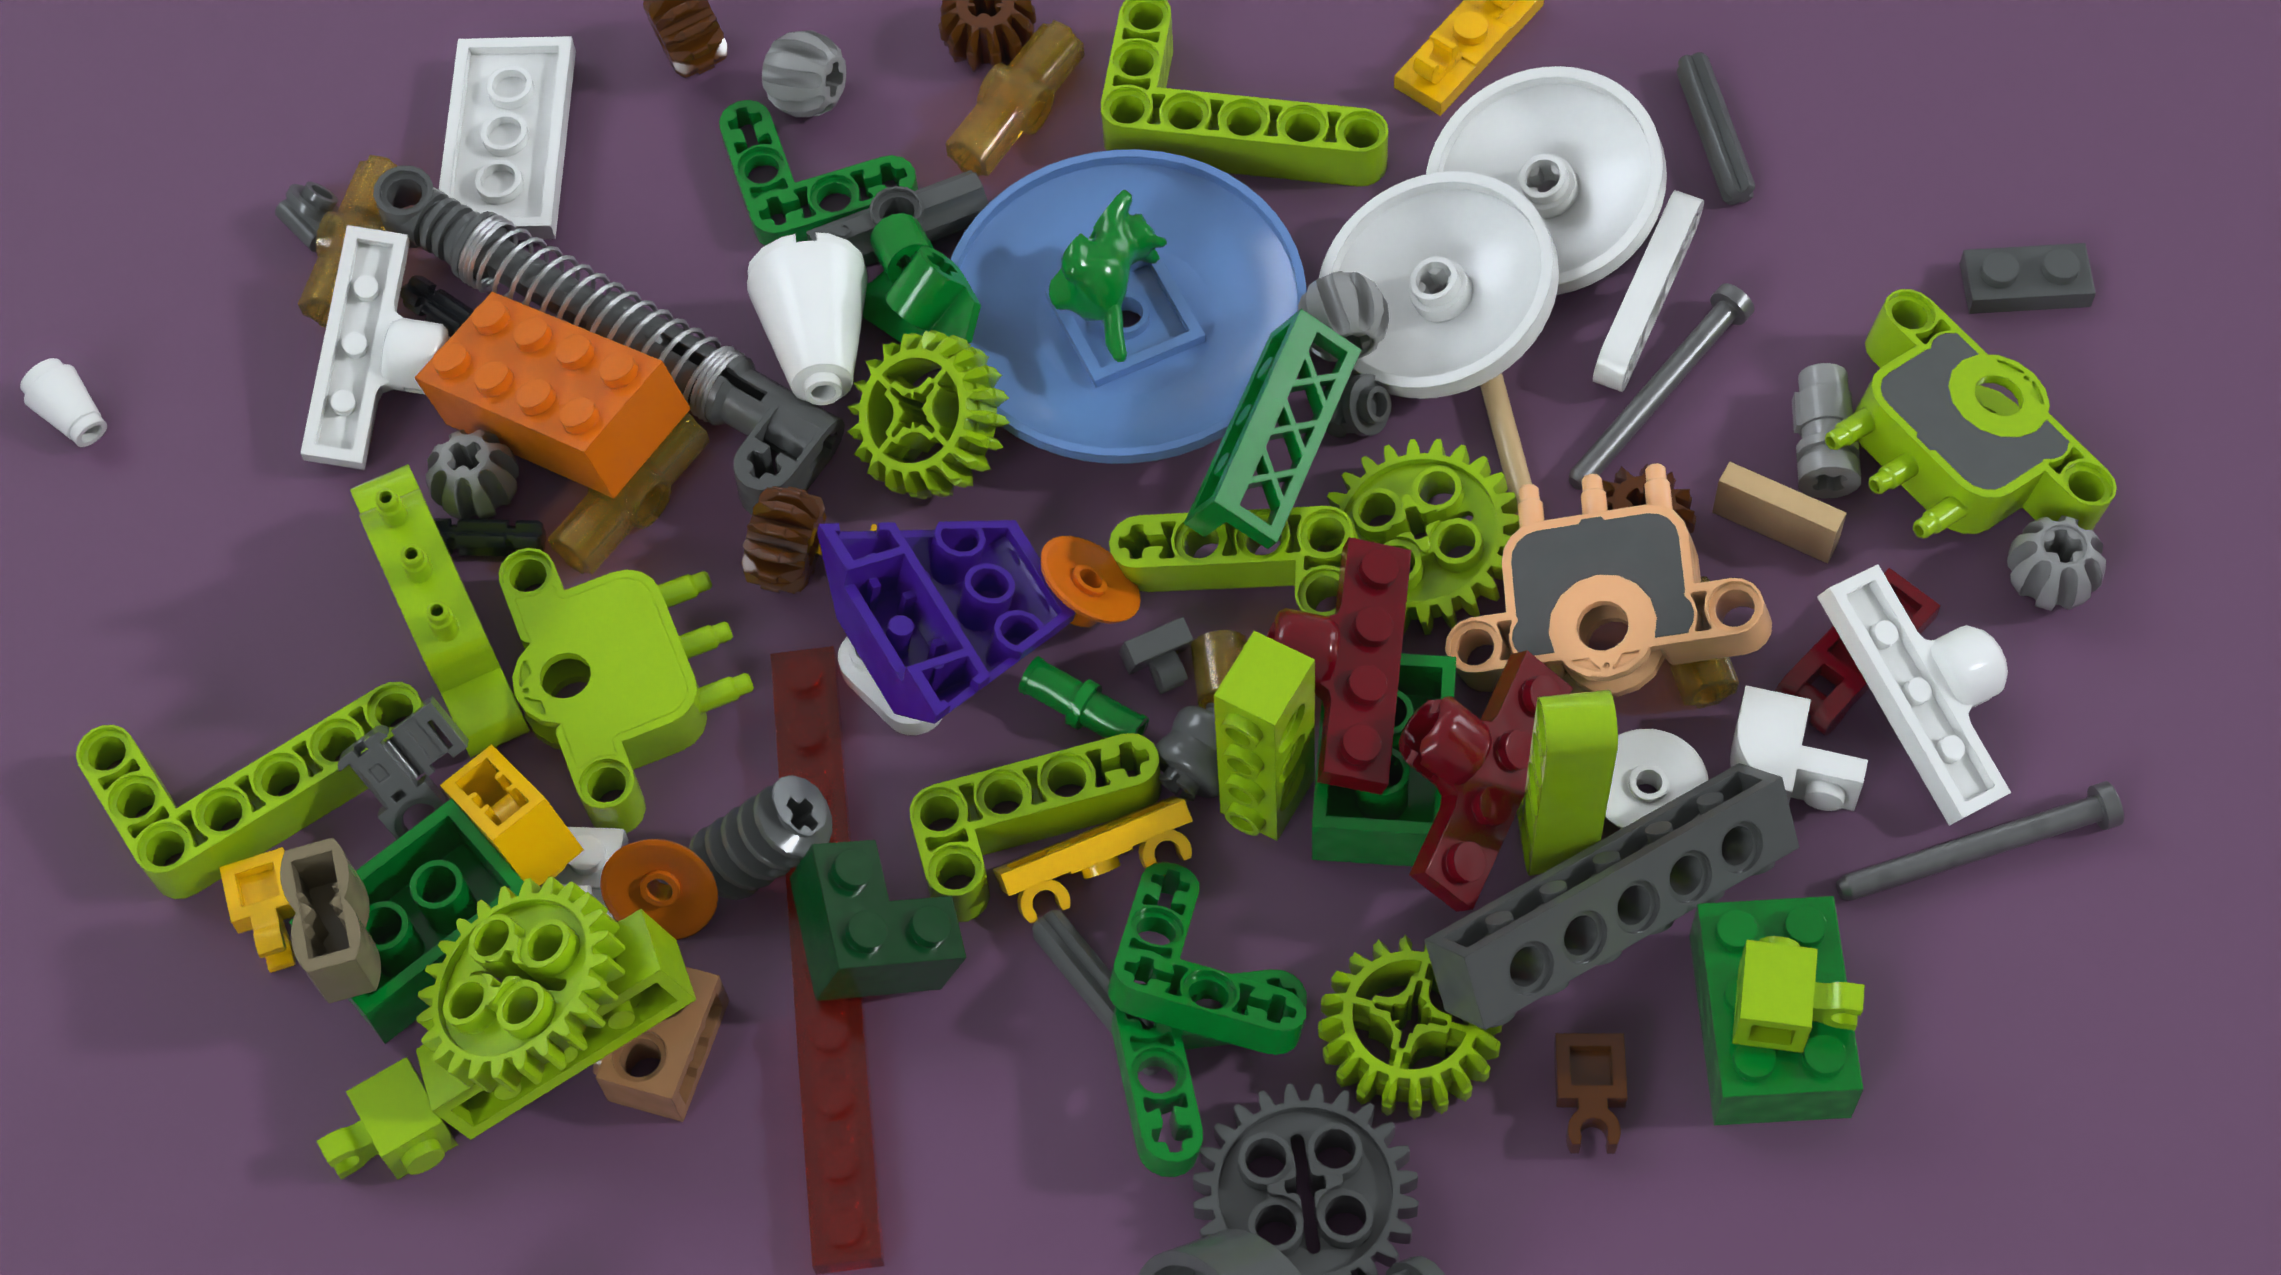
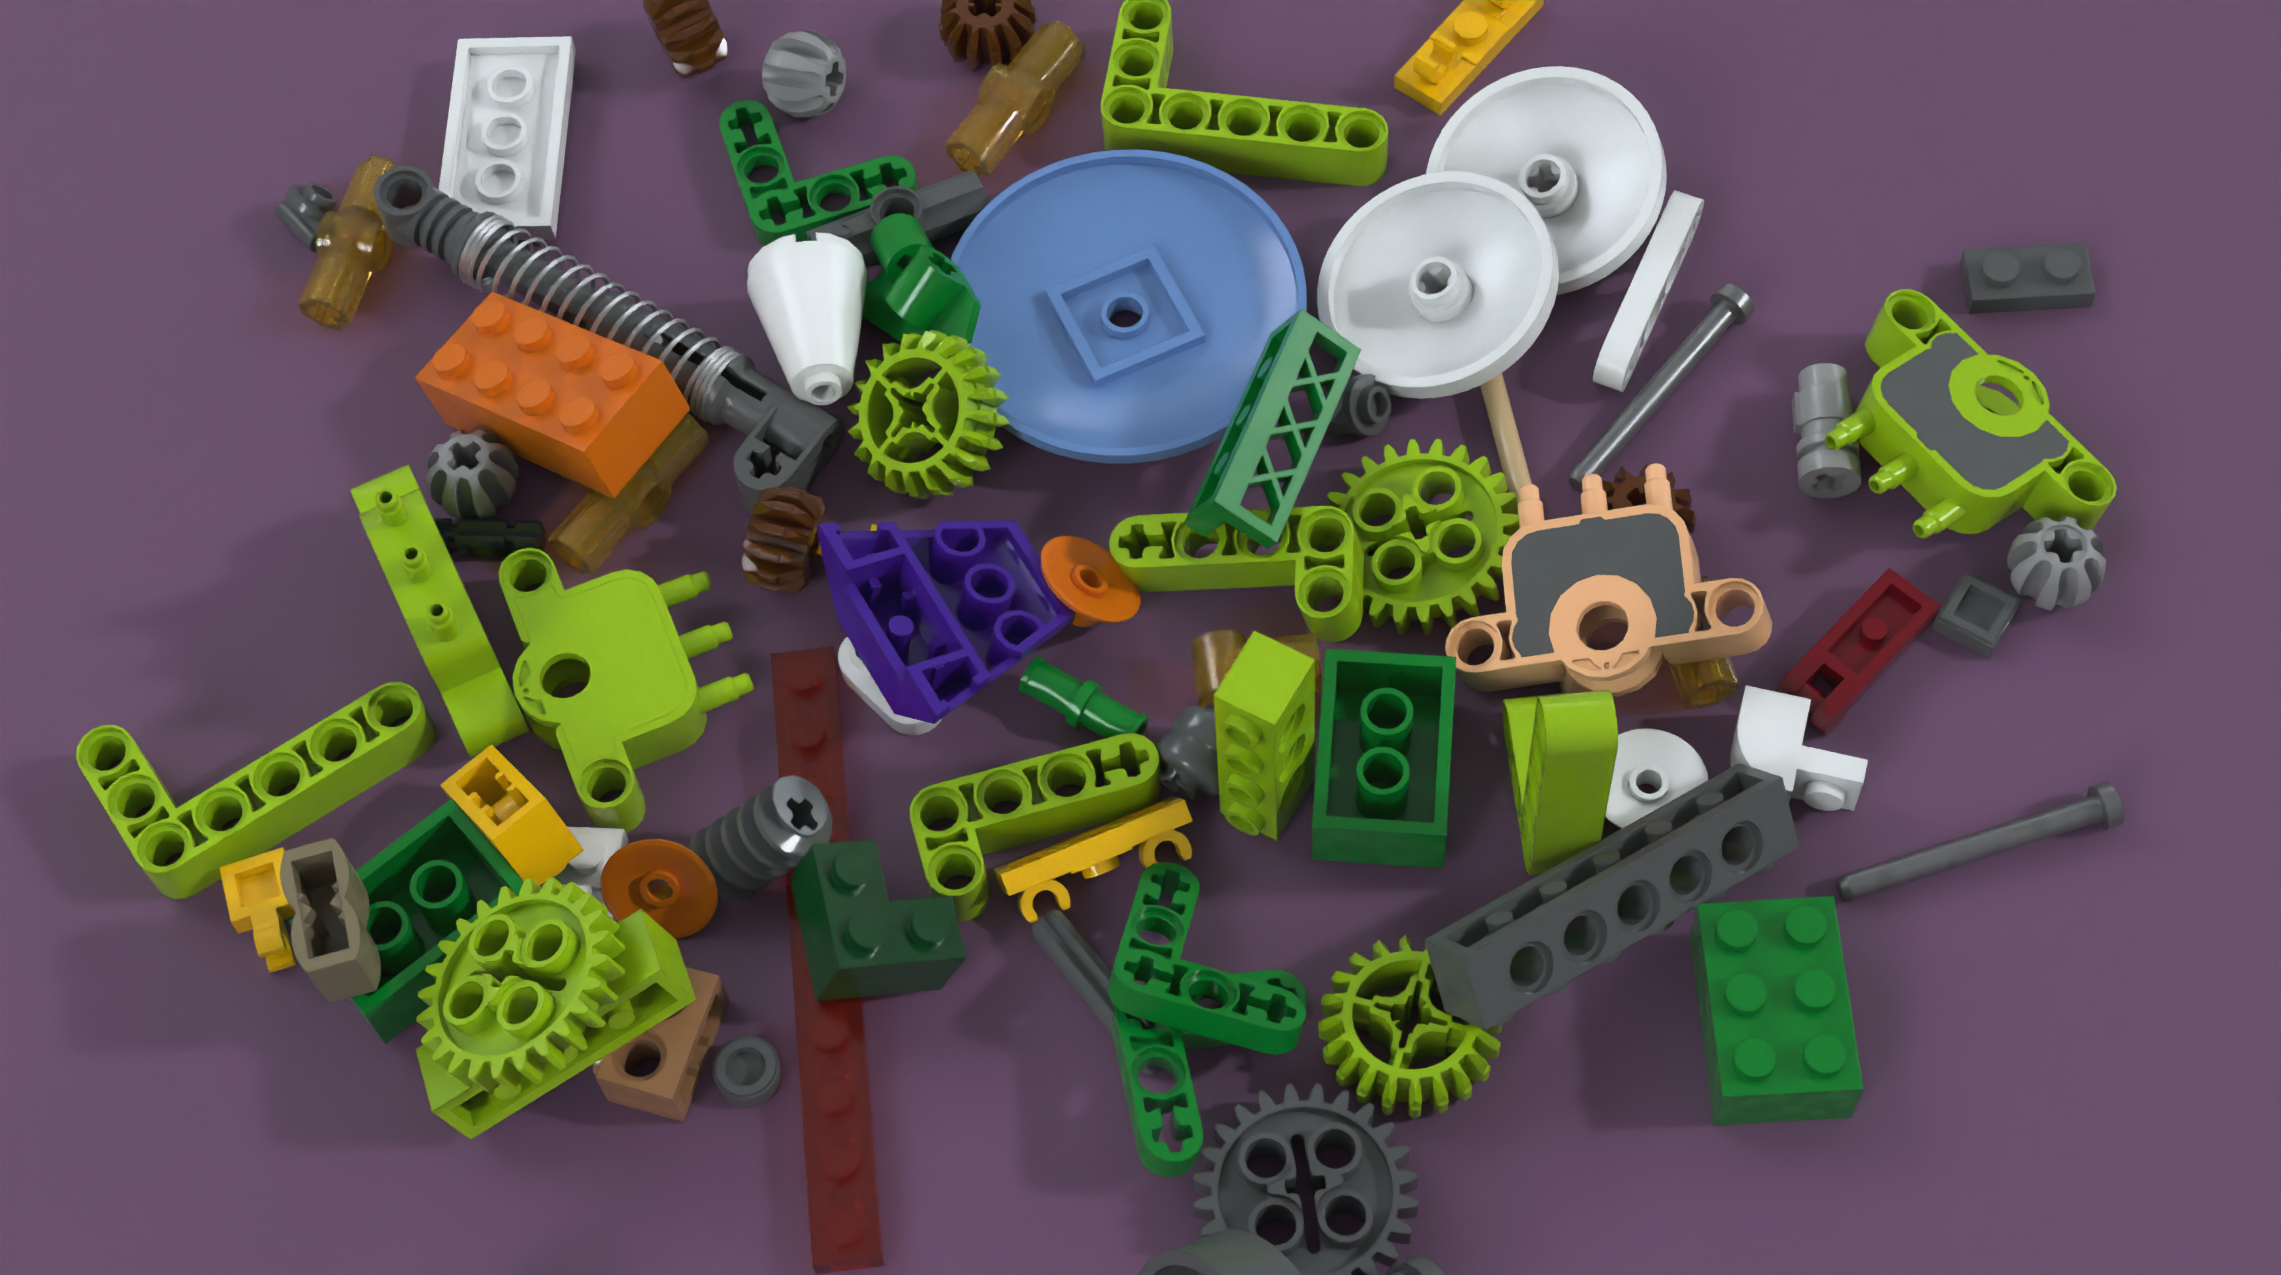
white cone [20,358,107,447] -> none
white plate [300,225,450,470] -> none
lime brick [316,1057,458,1180] -> none
dark grey piece [338,695,469,840] -> none
black axle [400,275,474,337] -> none
green animal [1049,190,1167,362] -> none
dark grey tile [1119,617,1194,695] -> none
dark red plate [1267,537,1412,795] -> none
light grey piece [1297,271,1389,362] -> none
dark red plate [1399,650,1573,912] -> none
reddish brown plate [1554,1033,1628,1154] -> none
dark grey axle [1676,52,1755,205] -> none
tan tile [1712,462,1847,564] -> none
lime brick [1732,936,1865,1053] -> none
white plate [1817,564,2011,826] -> none
none -> dark grey tile [712,1036,783,1108]
none -> dark grey tile [1932,571,2022,659]

